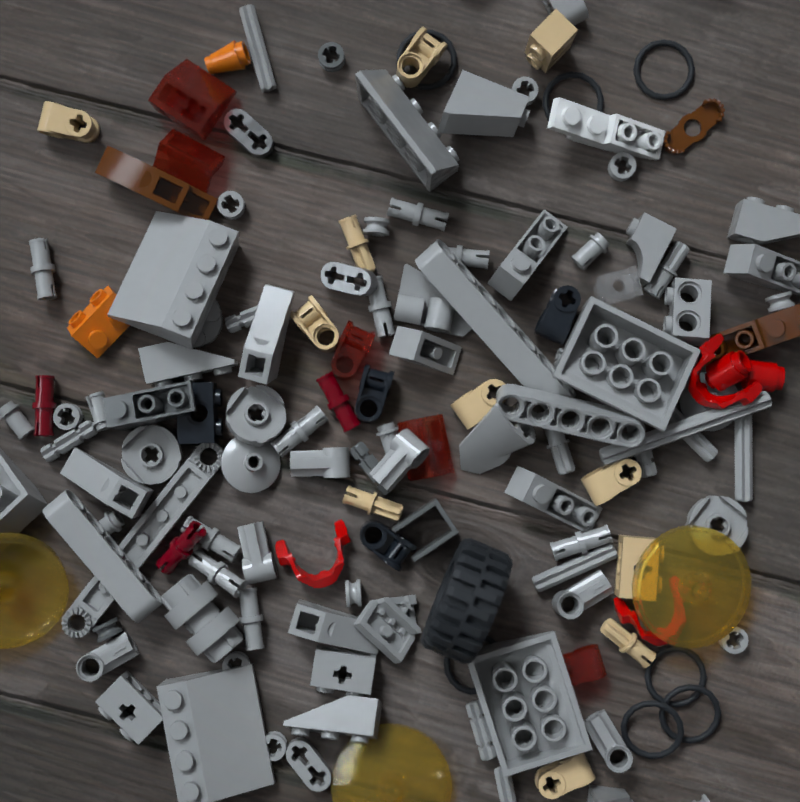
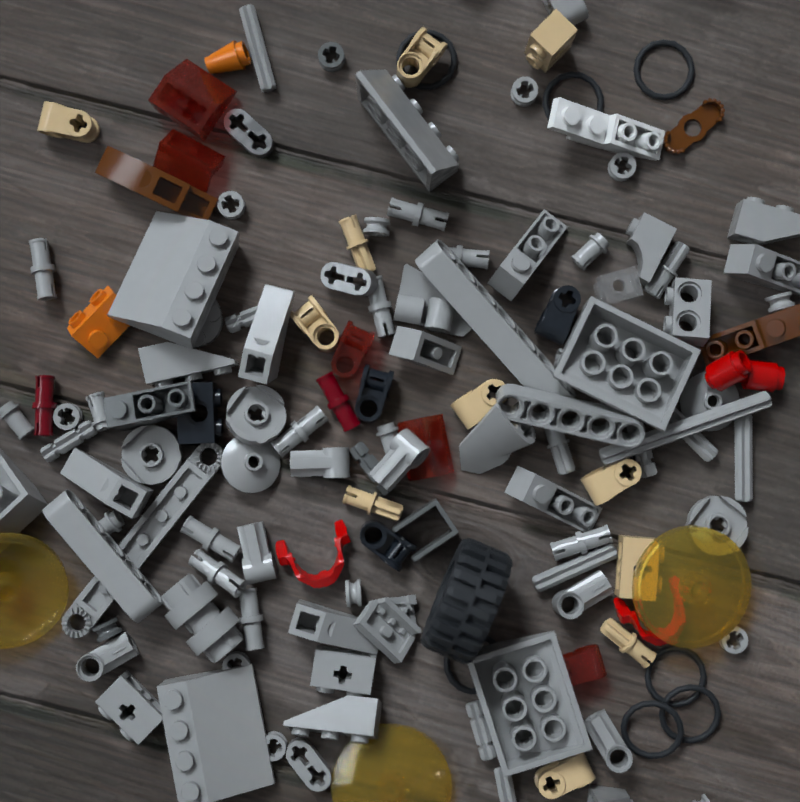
dark red pin [156,521,207,575] -> none
light grey slope [438,70,530,137] -> none
red helmet [688,333,763,409] -> none

